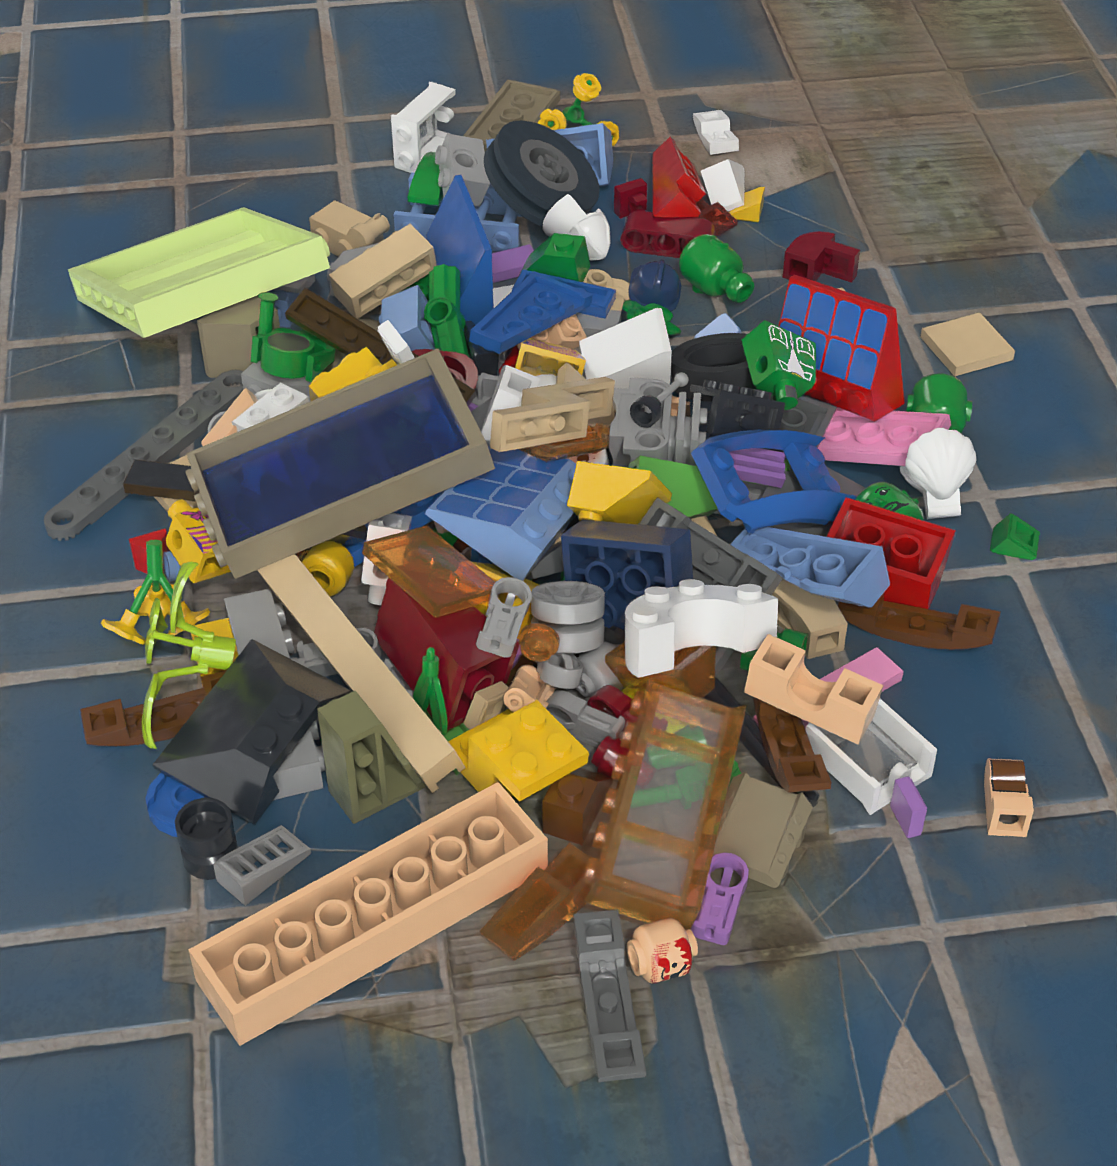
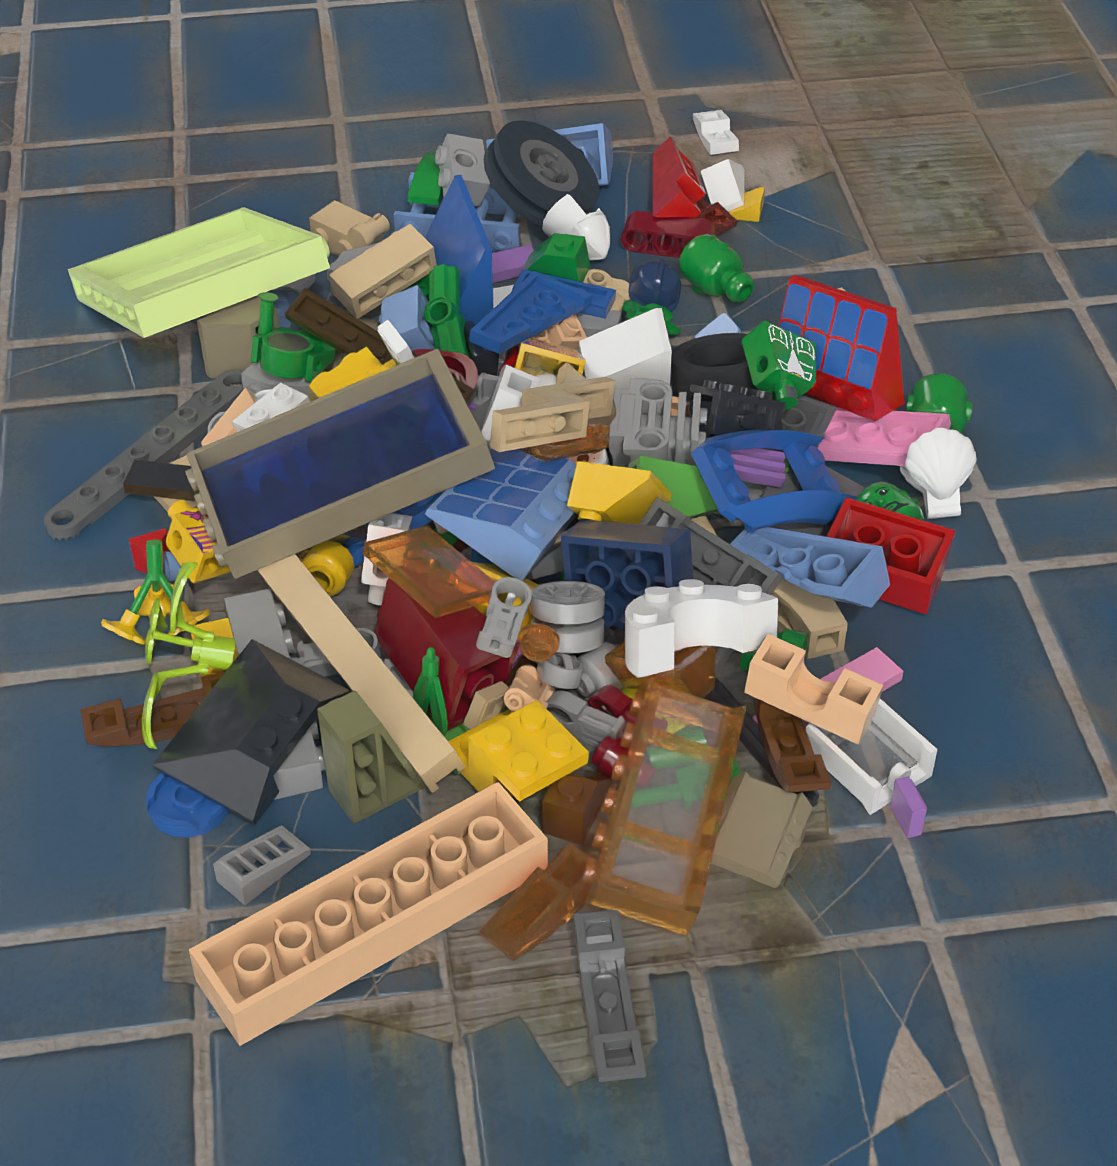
black wheel [175,797,238,880] -> none
white window [391,82,455,173] -> none
dark tan tile [463,79,560,151] -> none
yellow plant [538,73,619,147] -> none
dark red tile [614,178,647,218] -> none
light nougat head [627,918,698,984] -> none
black hinge [630,372,689,428] -> none
medium lavender piece [690,853,749,945] -> none
dark red brick [782,231,860,283] -> none
reddish brown slope [838,593,1001,649] -> none
tan tile [921,313,1015,376] -> none
light nougat leg [984,758,1034,837] -> none
green slope [990,513,1040,560] -> none

